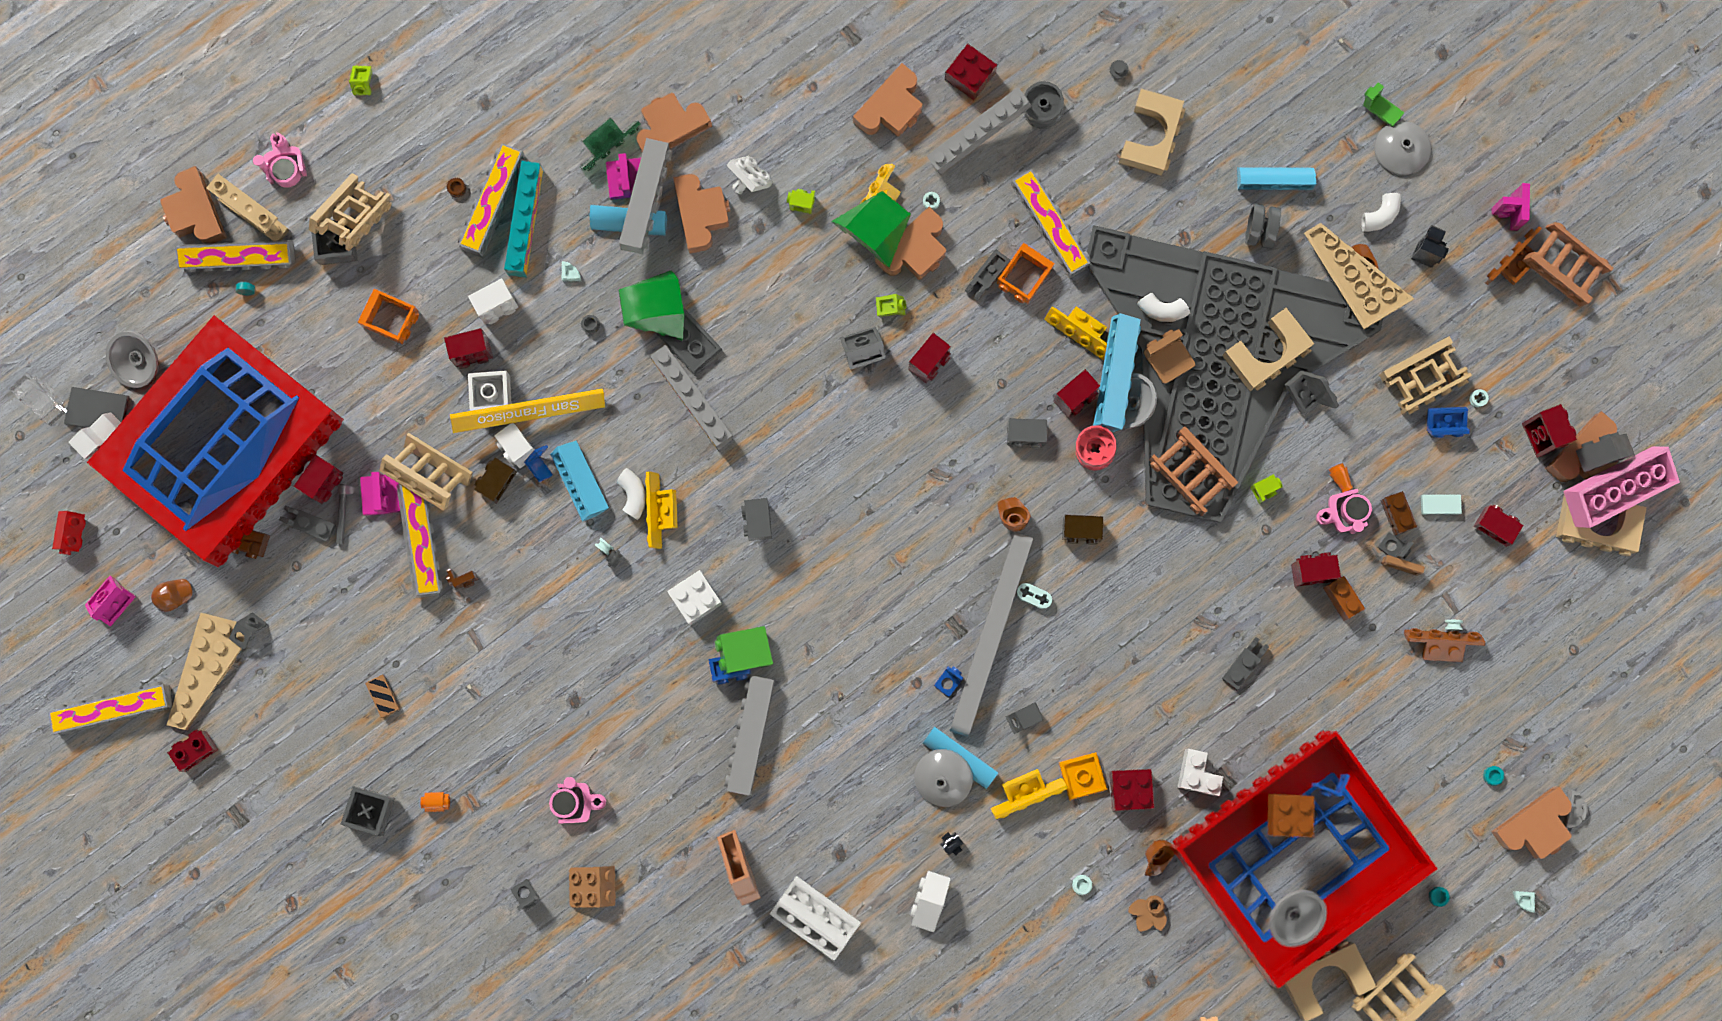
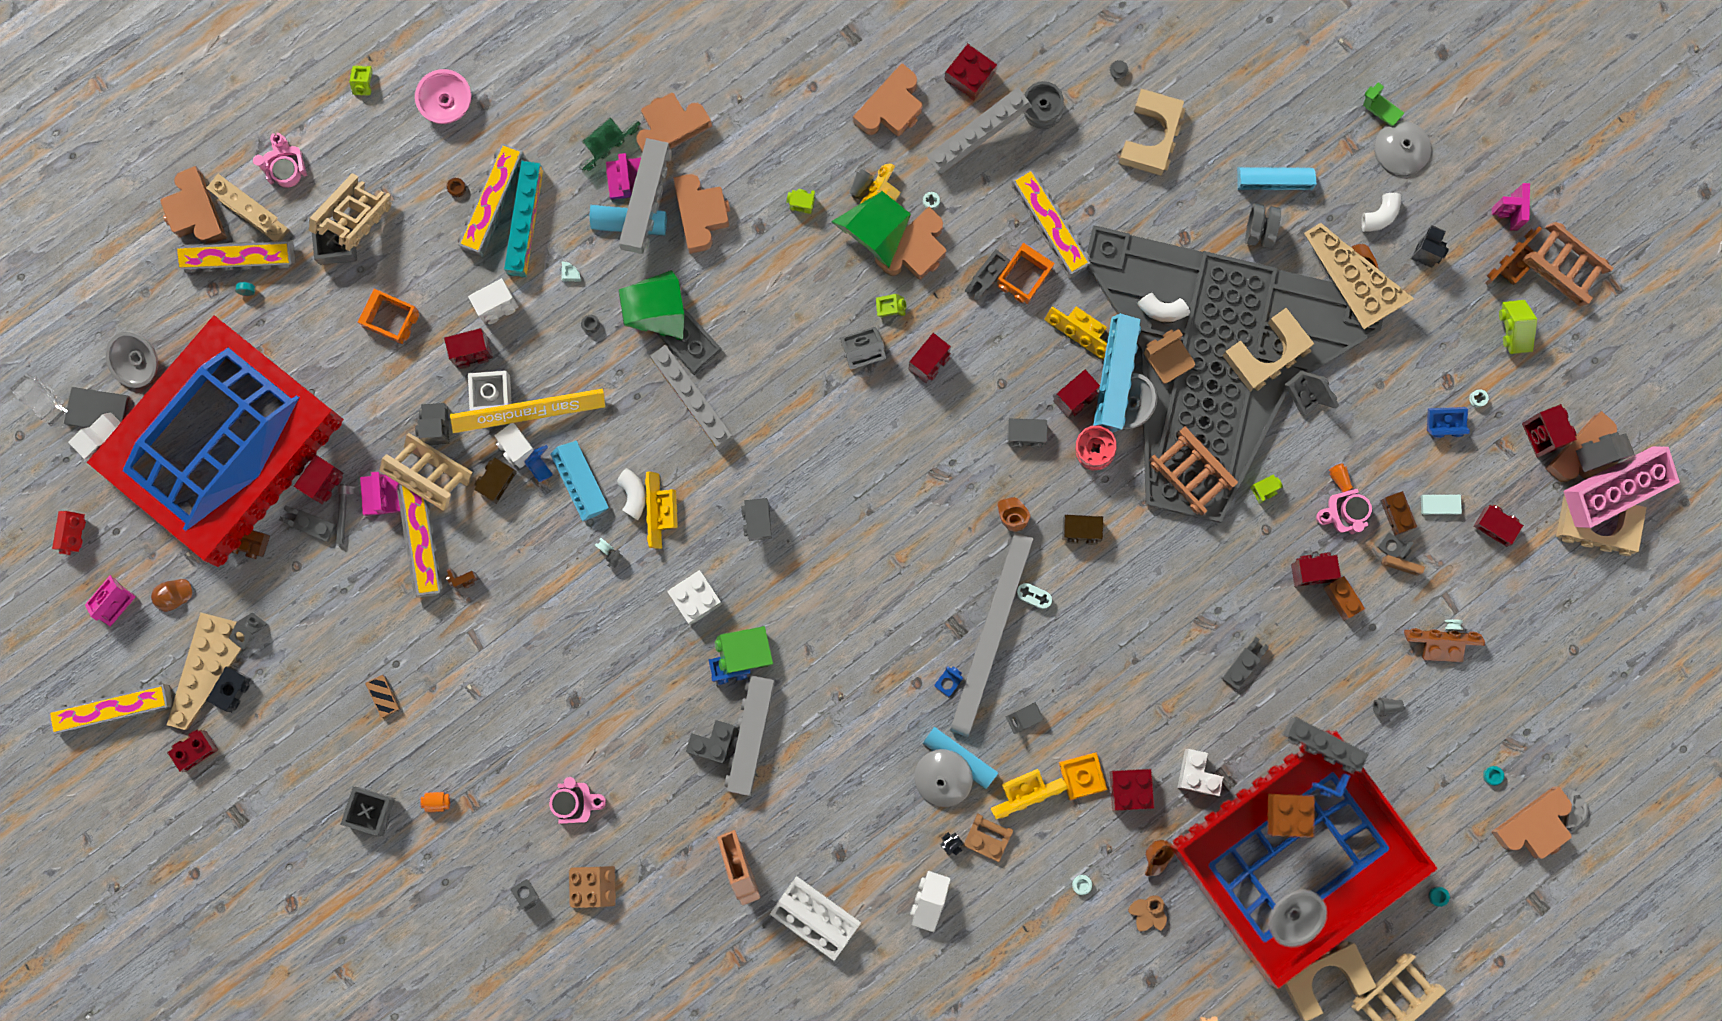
white plate [727,156,773,194] -> none
tan fence [1379,336,1472,415] -> none
light aqua tile [1513,891,1535,913] -> none
none -> black brick [206,666,252,713]
none -> bright pink dish [415,69,471,124]
none -> dark grey brick [415,403,449,445]
none -> dark grey brick [686,720,736,764]
none -> dark grey cone [849,169,873,198]
none -> medium nougat plate [963,813,1013,862]
none -> dark grey brick [1283,717,1369,774]
none -> dark grey cone [1373,697,1404,717]
none -> lime brick [1499,300,1538,354]

